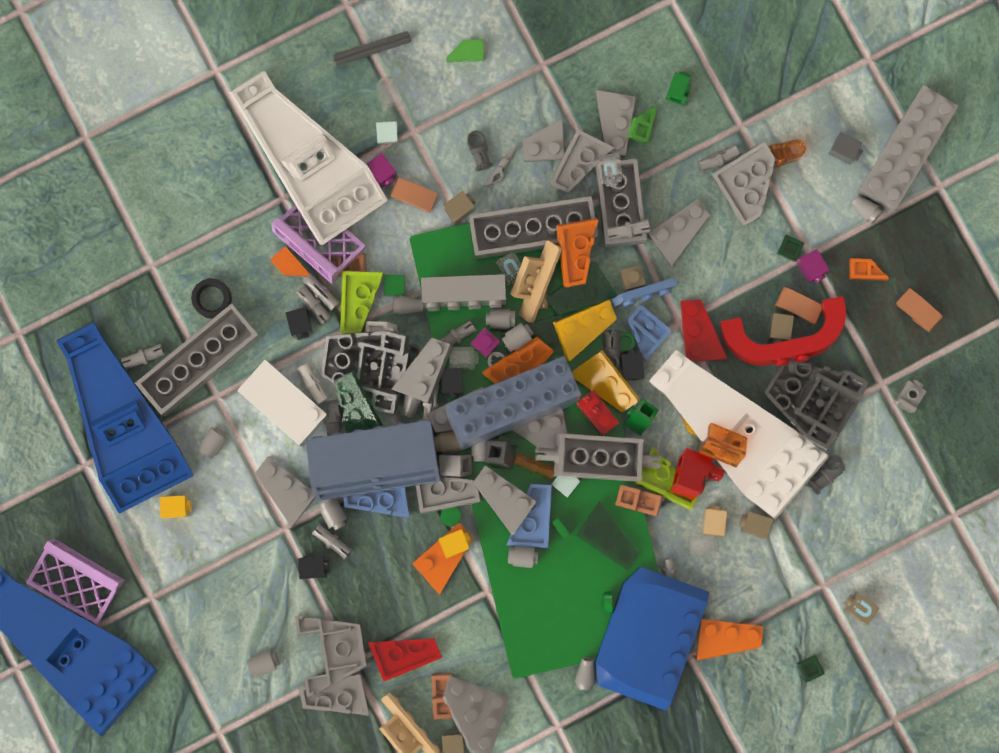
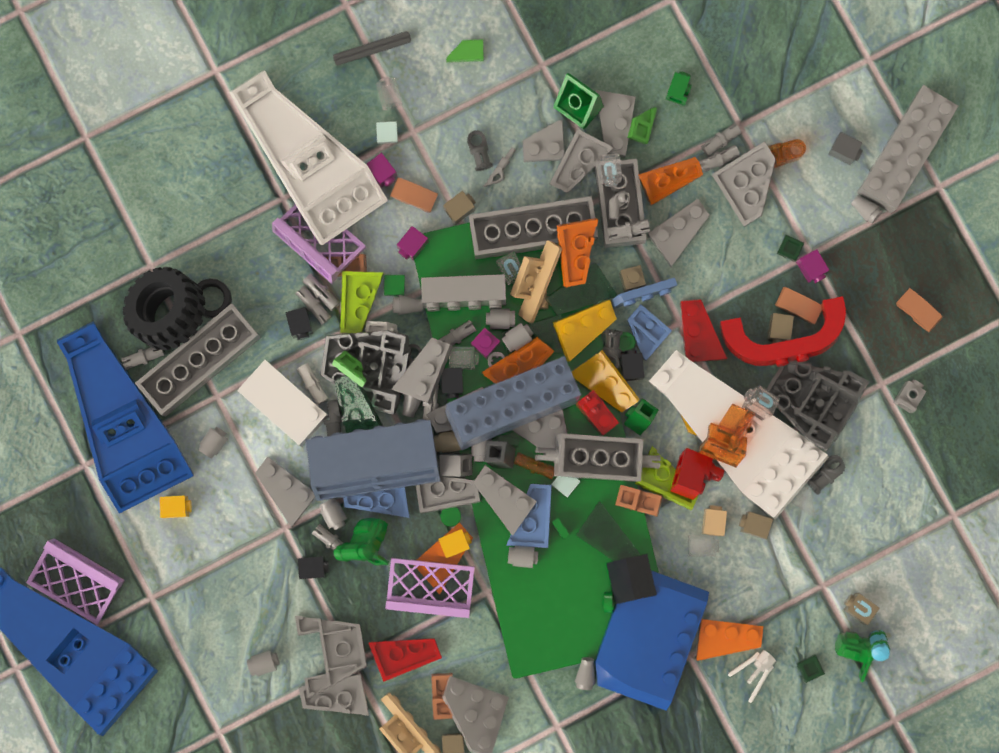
orange tile [270,246,309,277] -> none
light grey bar [662,557,678,579] -> none
orange tile [849,258,888,280] -> none
none -> black tyre [123,267,206,350]
none -> bright green tile [332,351,366,387]
none -> green piece [334,518,389,565]
none -> lavender fence [385,558,475,618]
none -> magenta brick [397,226,429,261]
none -> green slope [553,73,604,129]
none -> black slope [606,554,657,604]
none -> light grey arm [609,191,630,220]
none -> orange wing [638,157,703,205]
none -> light grey pin [701,123,742,157]
none -> clear orange panel [717,404,755,452]
none -> white plant [728,650,776,703]
none -> clear brick [742,386,780,421]
none -> green piece [835,630,890,682]

